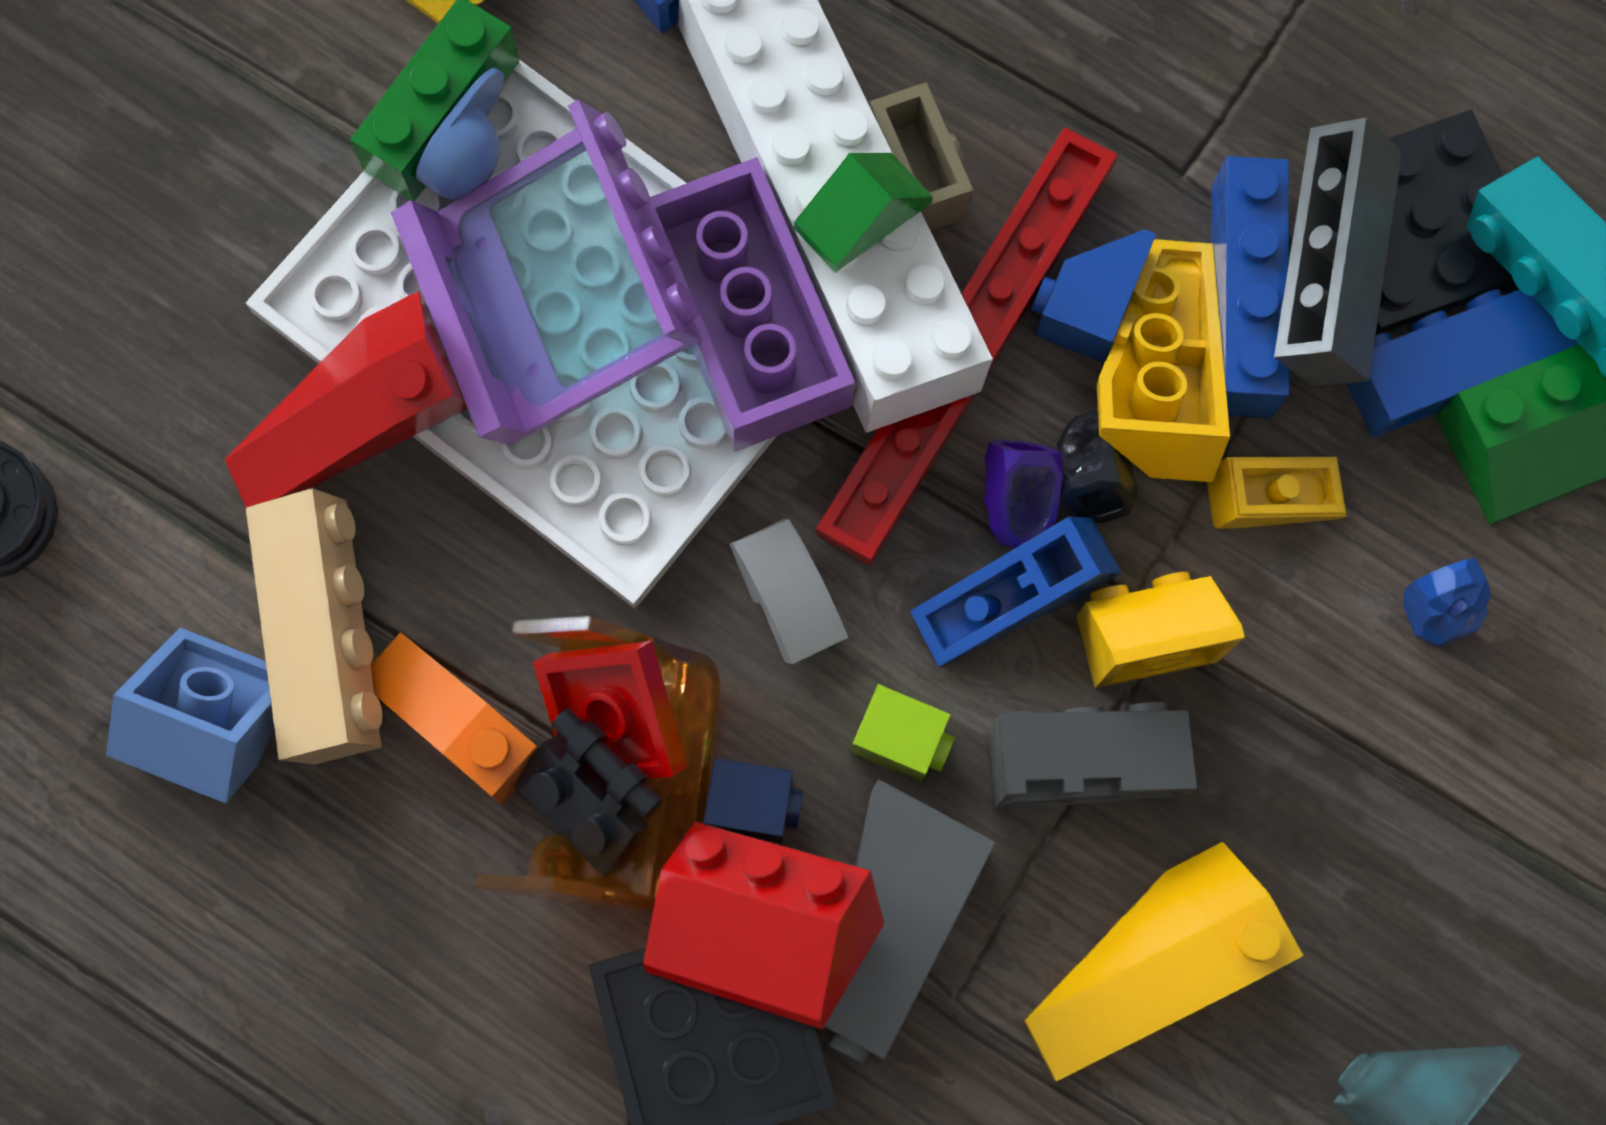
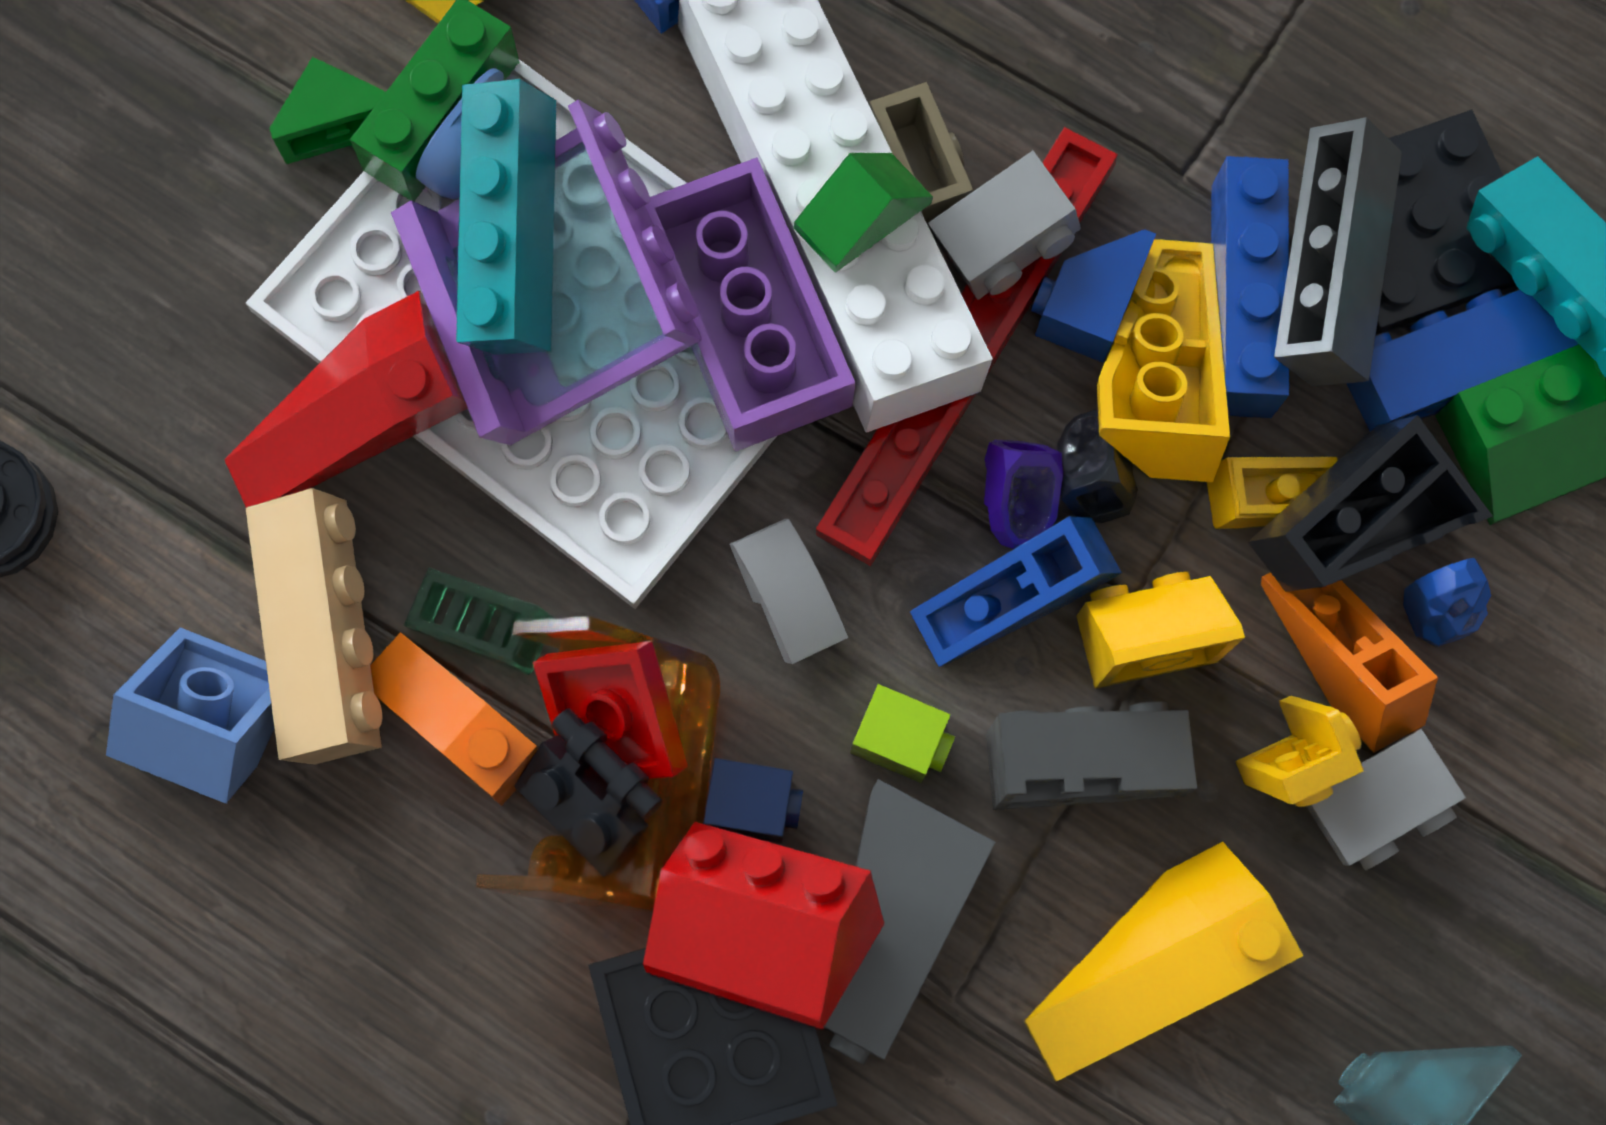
none -> green slope [269,57,386,165]
none -> clear green slope [403,567,553,675]
none -> teal brick [456,79,557,355]
none -> light grey brick [928,151,1081,300]
none -> yellow bracket [1235,695,1364,807]
none -> black wedge [1248,415,1493,592]
none -> orange slope [1261,572,1438,752]
none -> light grey brick [1306,729,1466,870]

